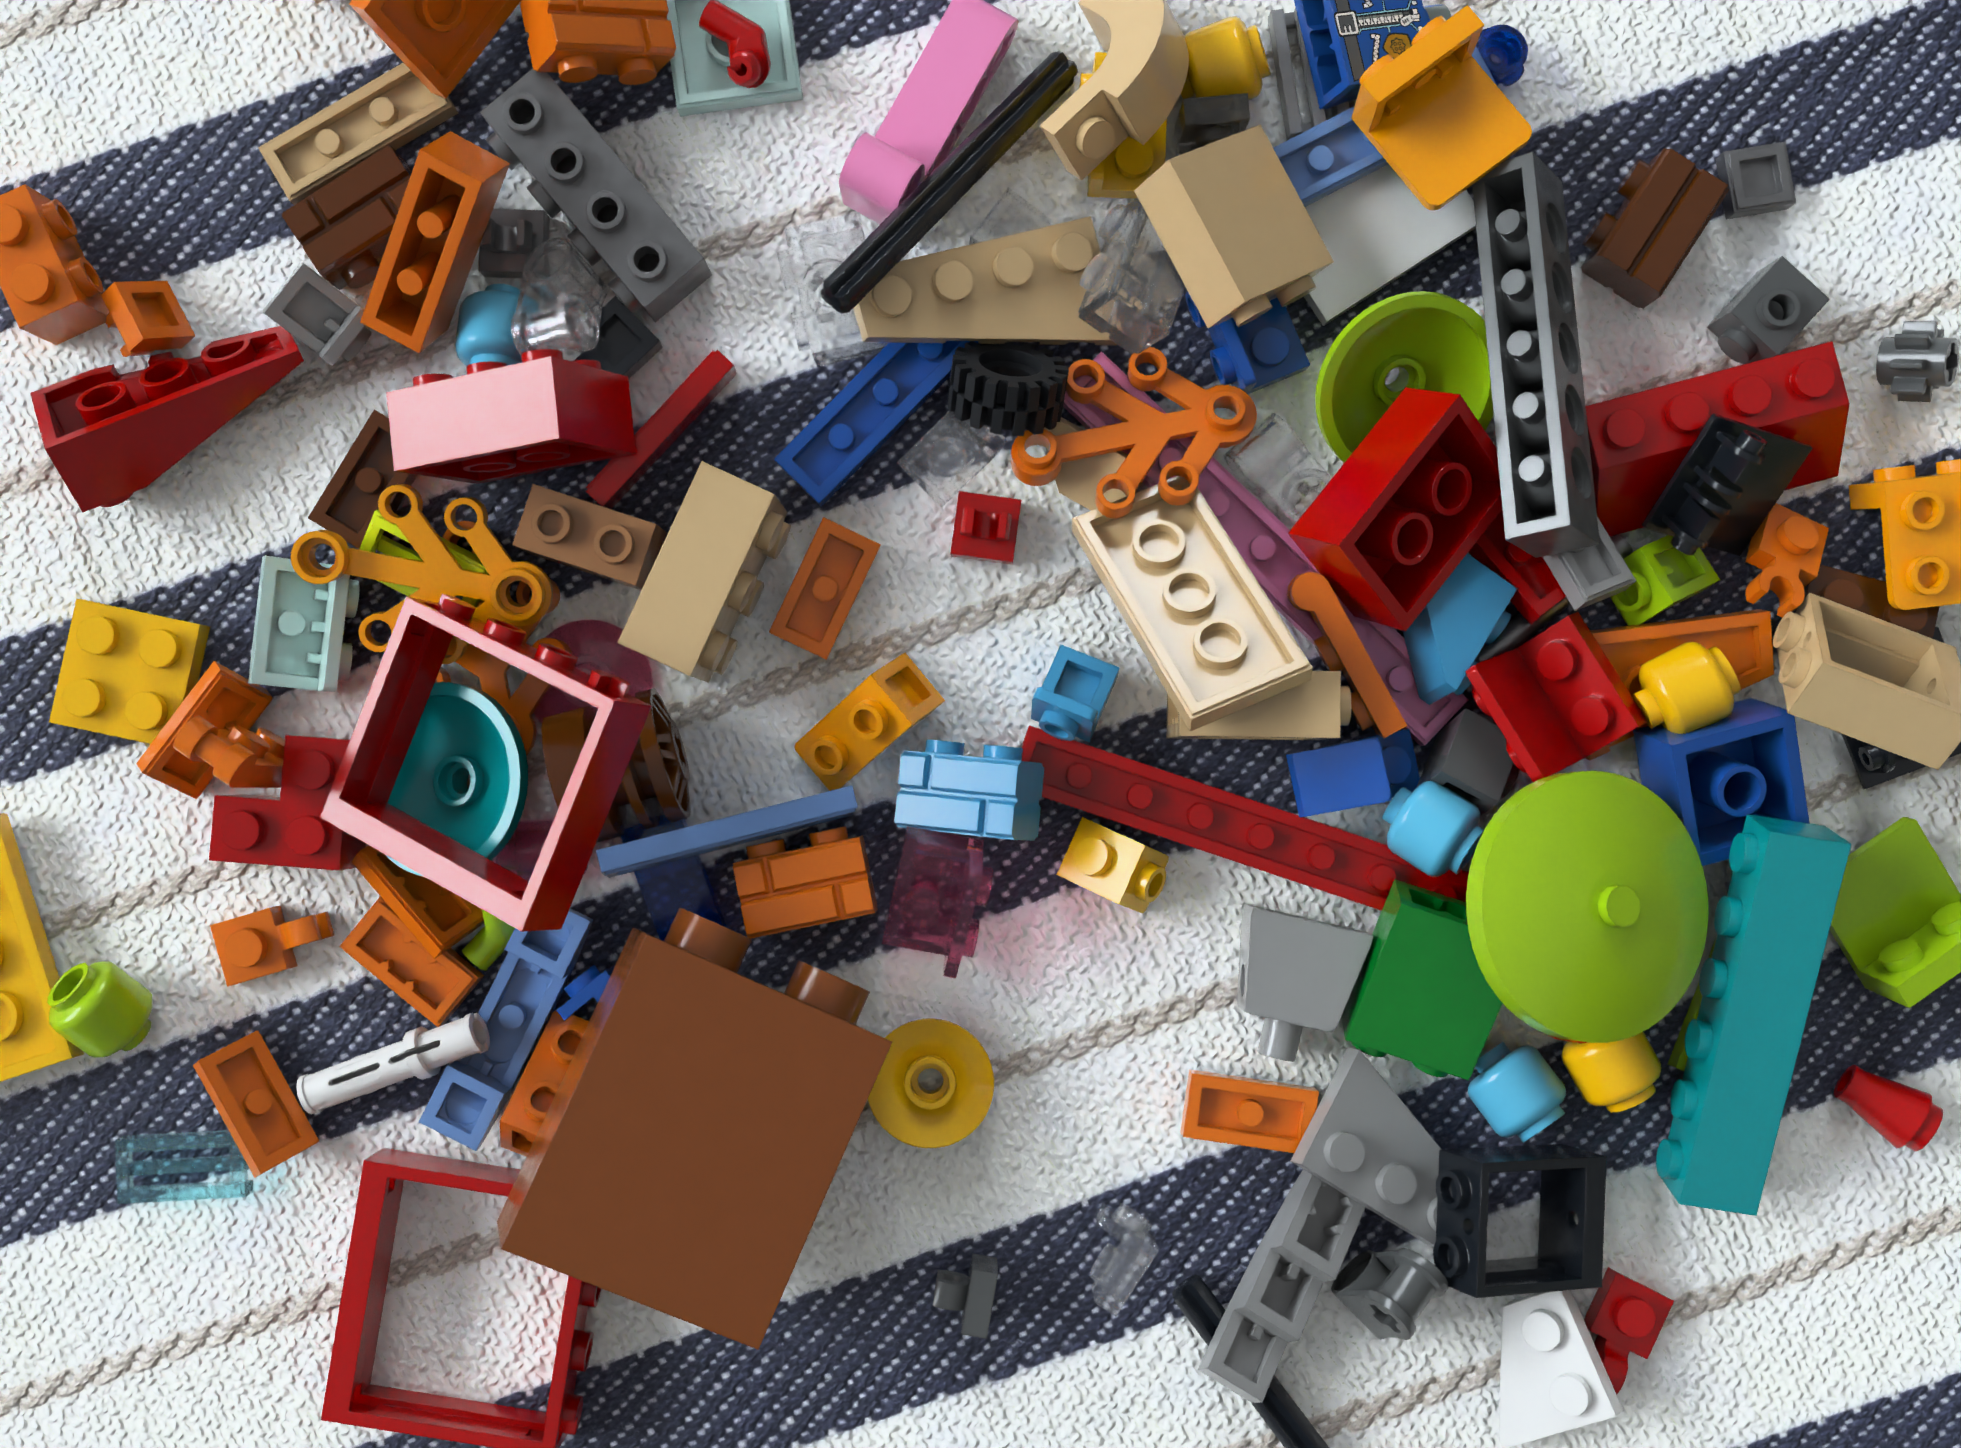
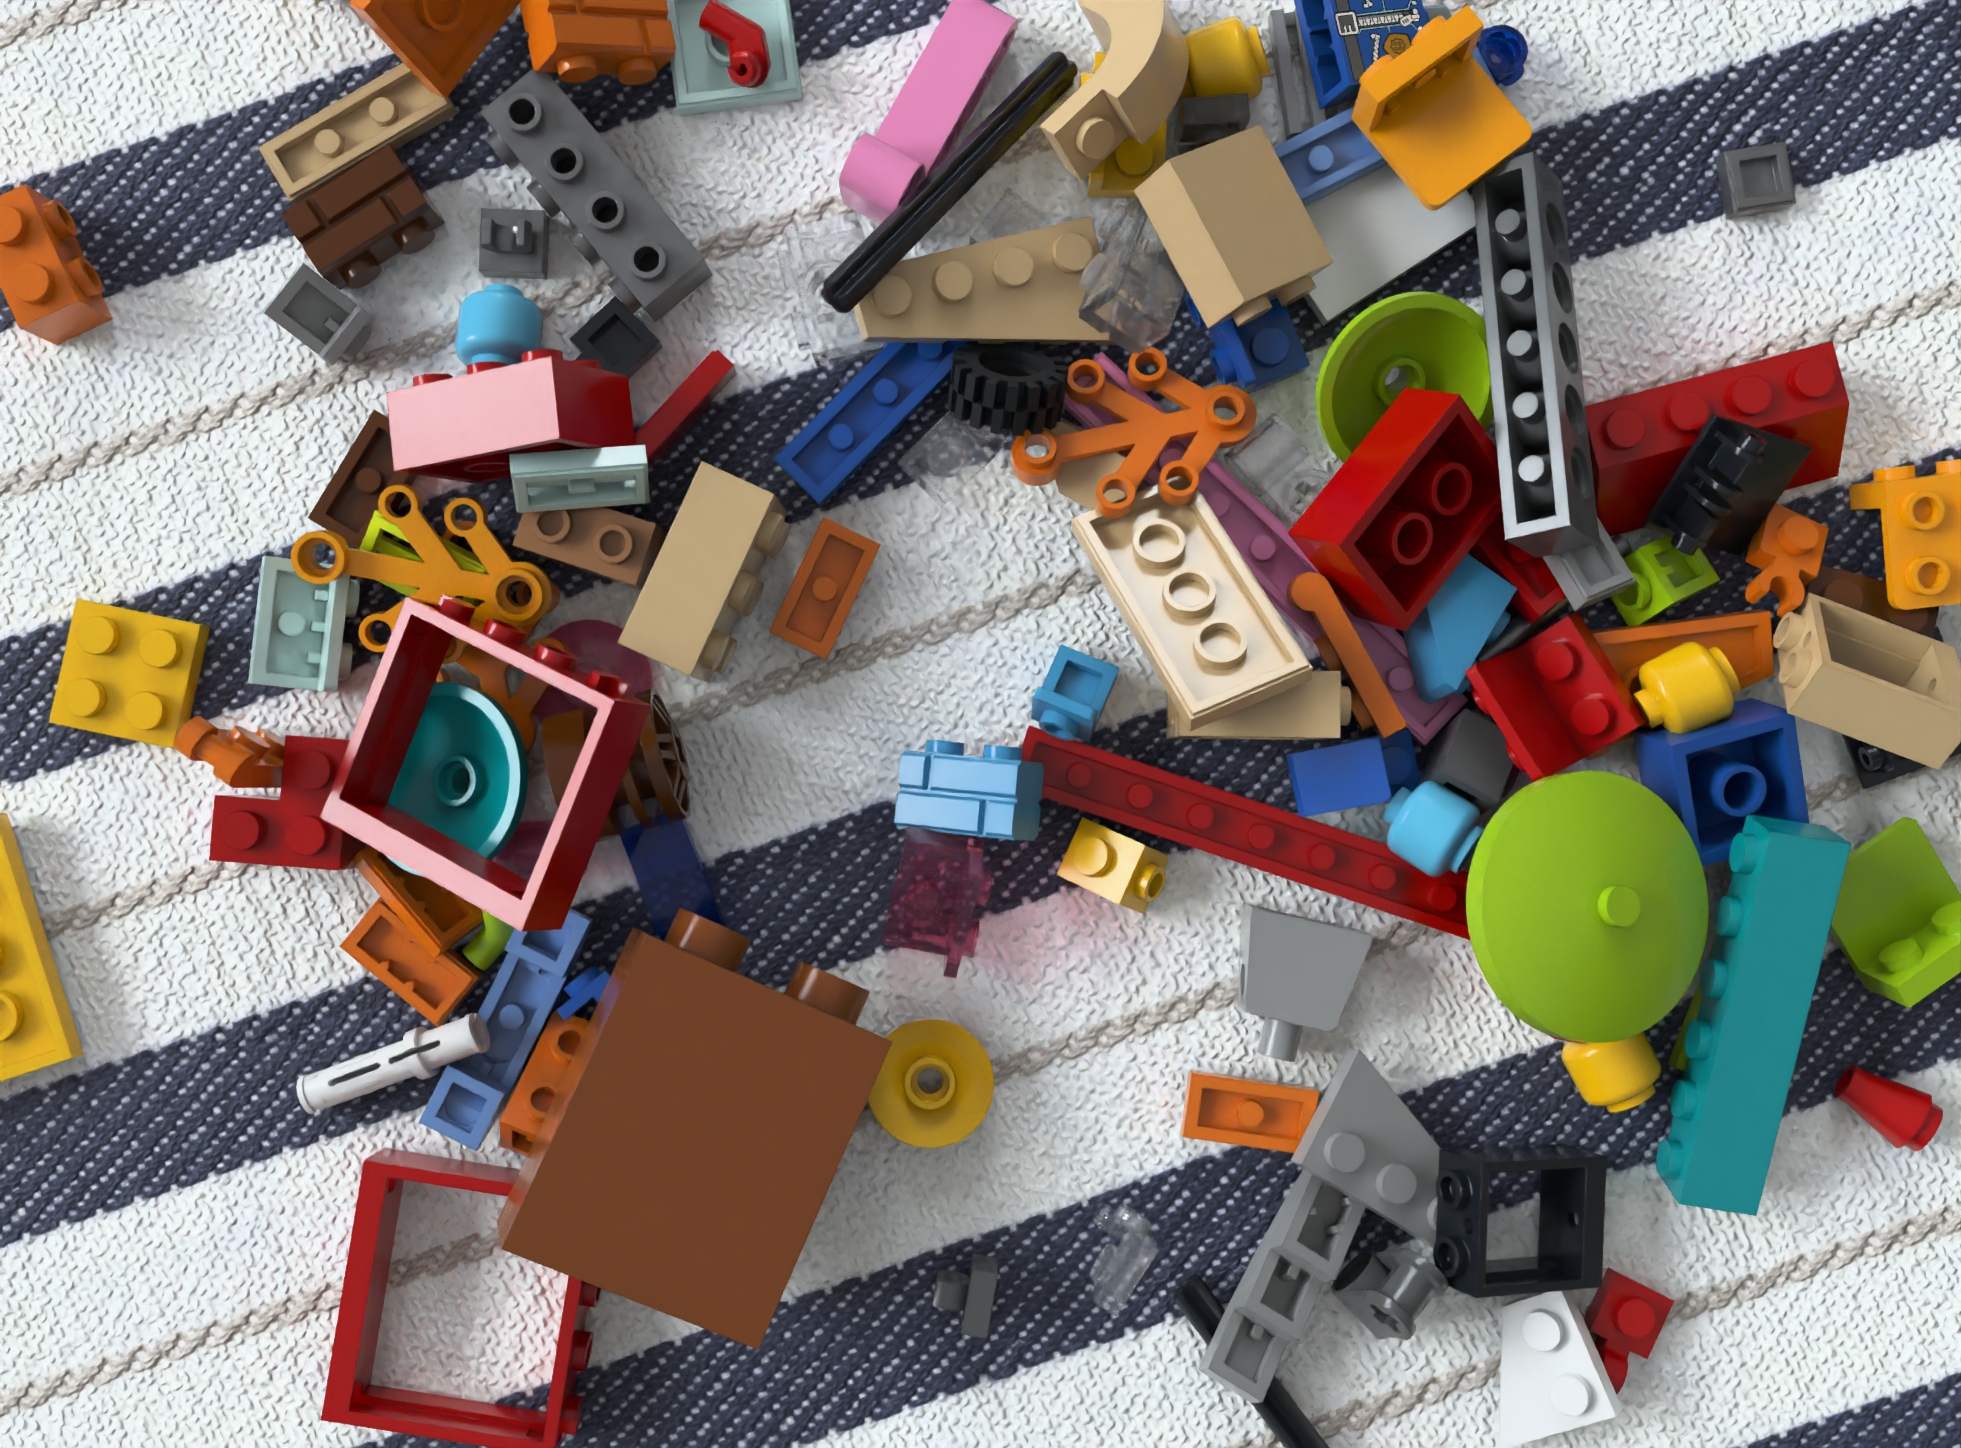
red wedge [30,326,304,513] -> none
lime head [47,961,153,1058] -> none
orange tile [101,281,195,357] -> none
clear light blue tile [115,1130,253,1204] -> none
orange plate [136,661,273,799] -> none
orange plate [193,1030,319,1178] -> none
orange plate [210,906,335,987] -> none
orange brick [360,131,510,353] -> none
clear piece [511,237,607,355] -> none
medium blue tile [596,785,858,878] -> none
orange brick [733,826,878,939] -> none
light orange bracket [794,653,945,791] -> none
red tile [950,491,1022,565] -> none
green brick [1341,879,1503,1081] -> none
medium azure head [1468,1041,1566,1142] -> none
reddish brown brick [1580,148,1730,309] -> none
dark grey brick [1707,256,1830,364] -> none
dark grey gear [1876,321,1959,402] -> none
none -> light aqua tile [509,444,649,513]

